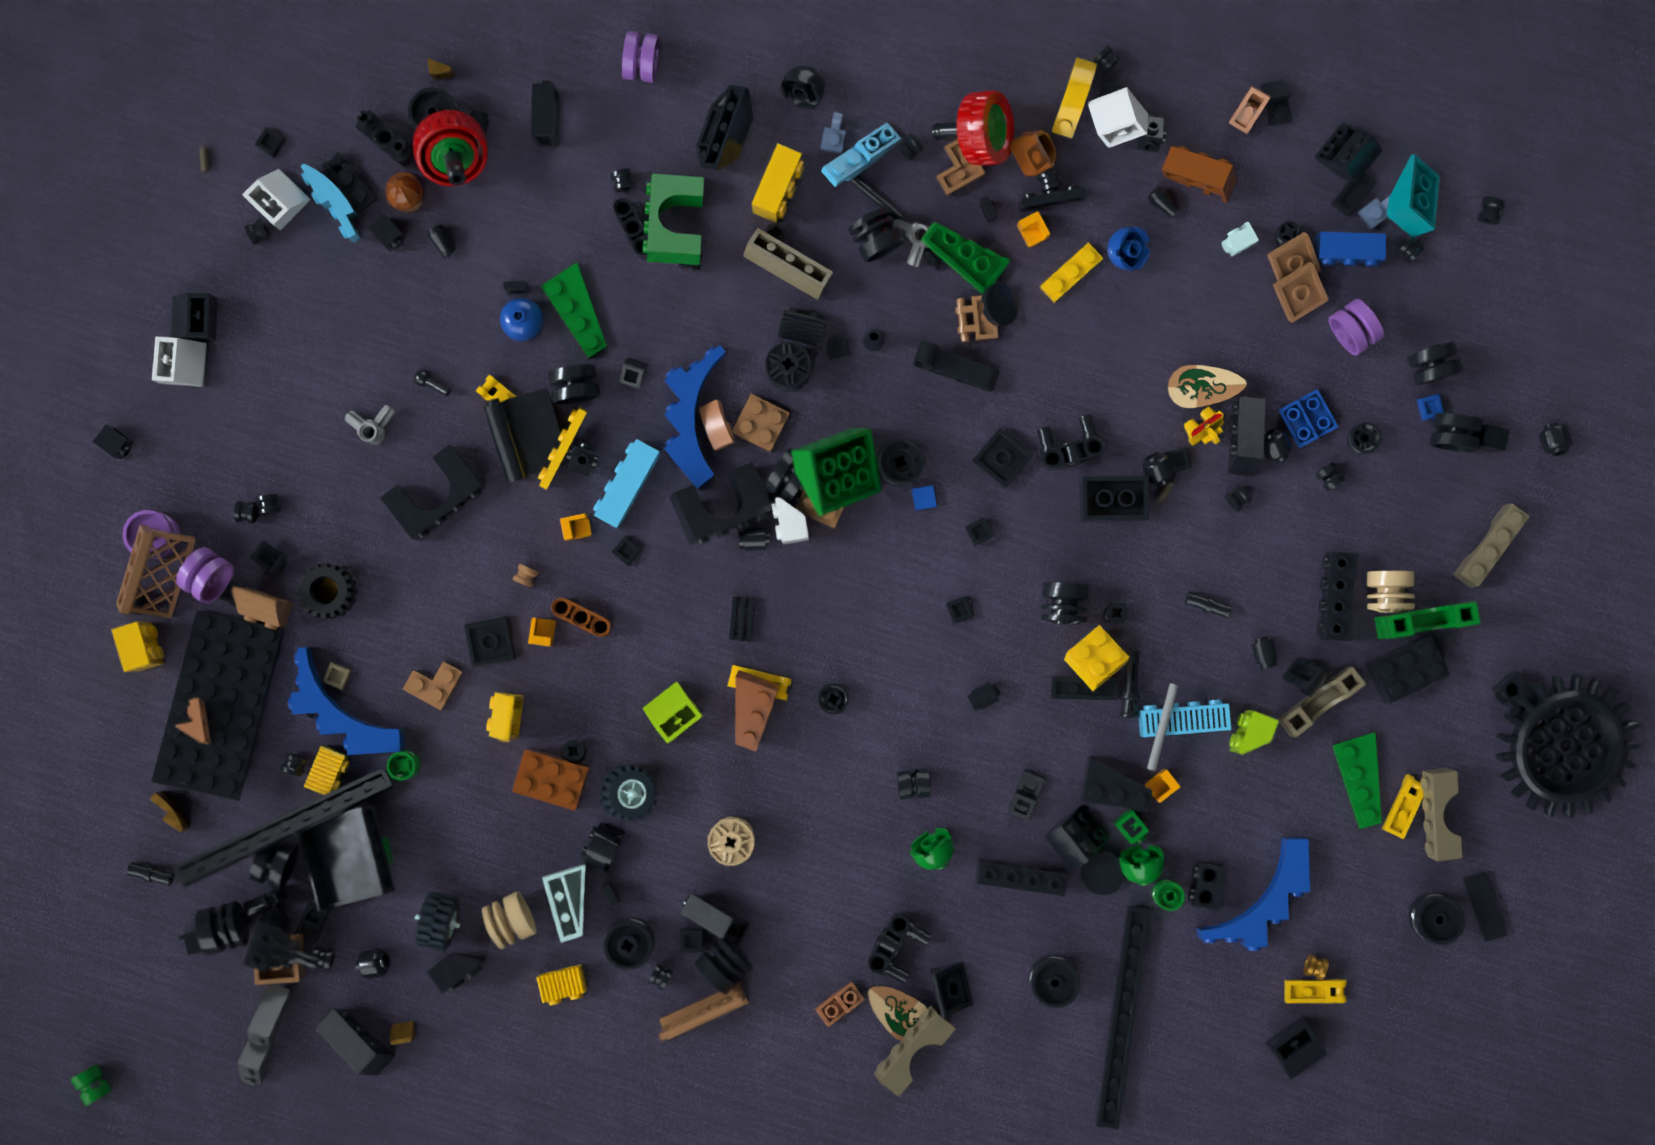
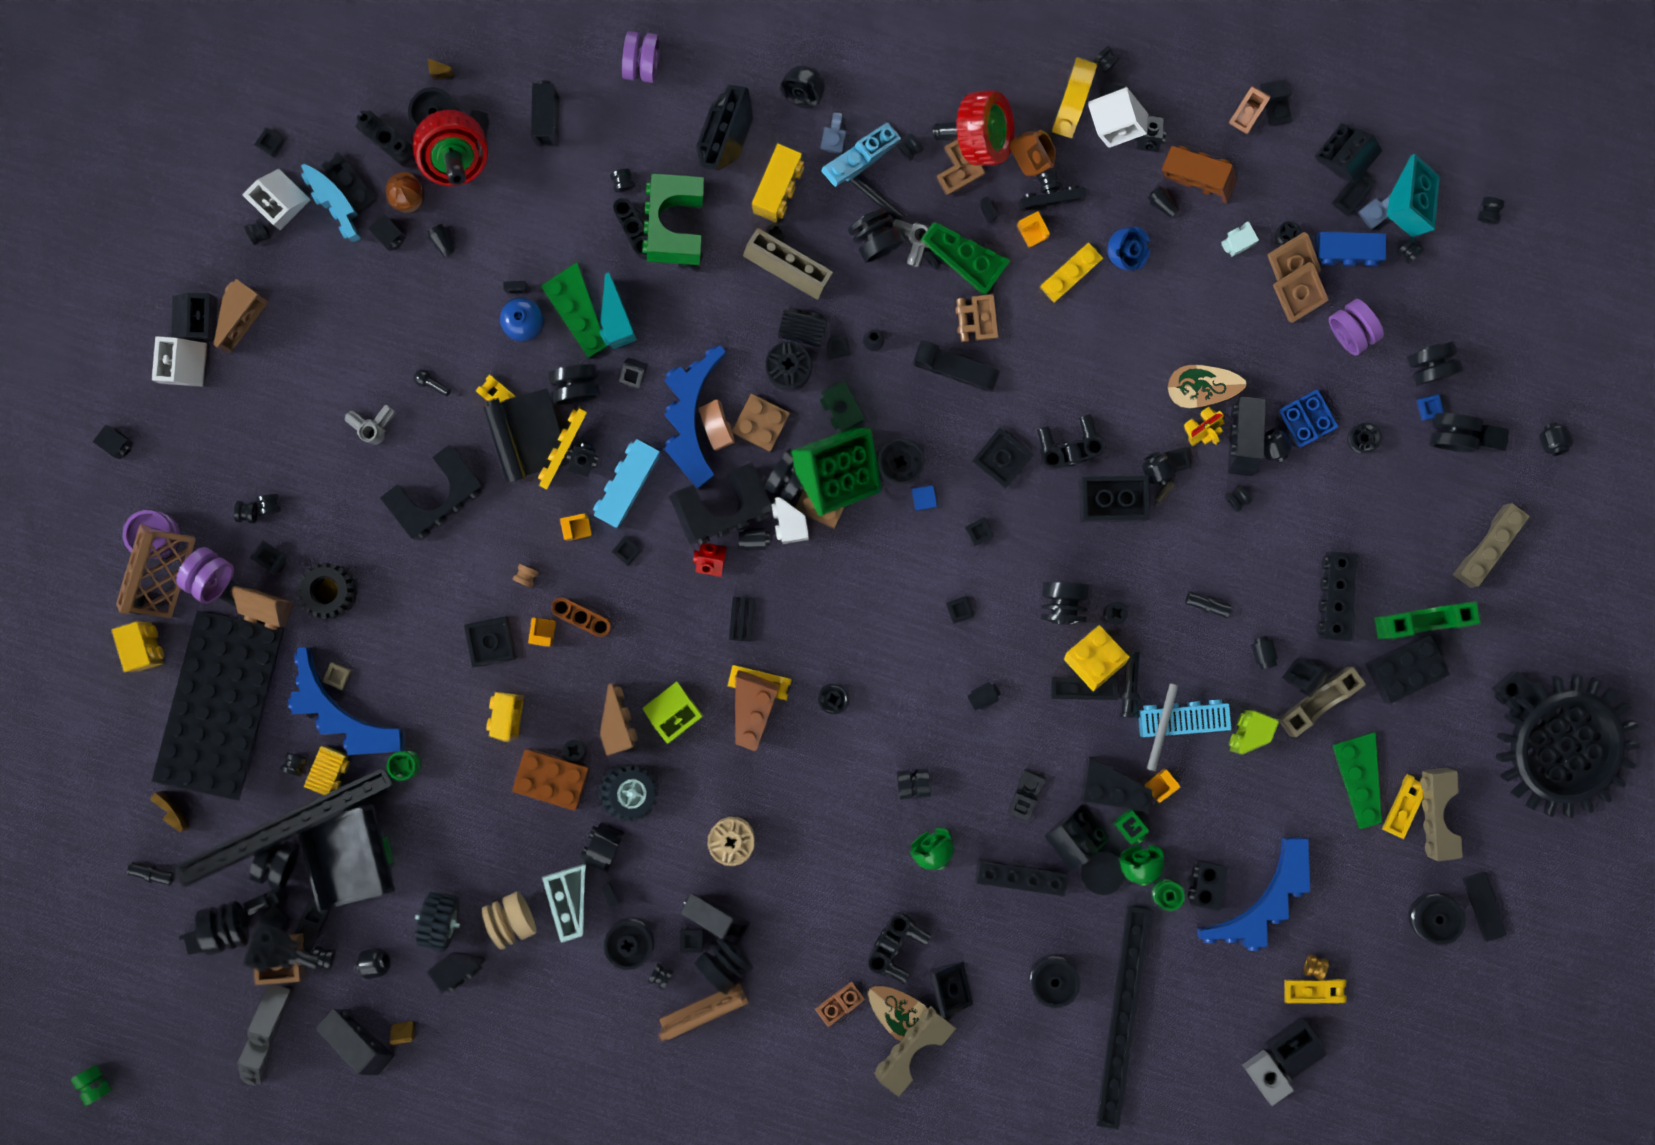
nougat slope [176,698,211,745] -> none
dark tan piece [200,142,210,178] -> none
medium nougat plate [403,661,463,710] -> none
yellow brick [536,964,588,1005] -> none
black tile [981,283,1019,327] -> none
black wheel [1315,461,1346,492] -> none
tan wheel [1367,571,1415,613] -> none
none -> medium nougat slope [214,279,269,354]
none -> teal slope [599,273,637,350]
none -> medium nougat slope [600,683,638,755]
none -> red brick [693,543,727,577]
none -> clear green brick [819,381,865,432]
none -> light grey brick [1242,1050,1294,1106]

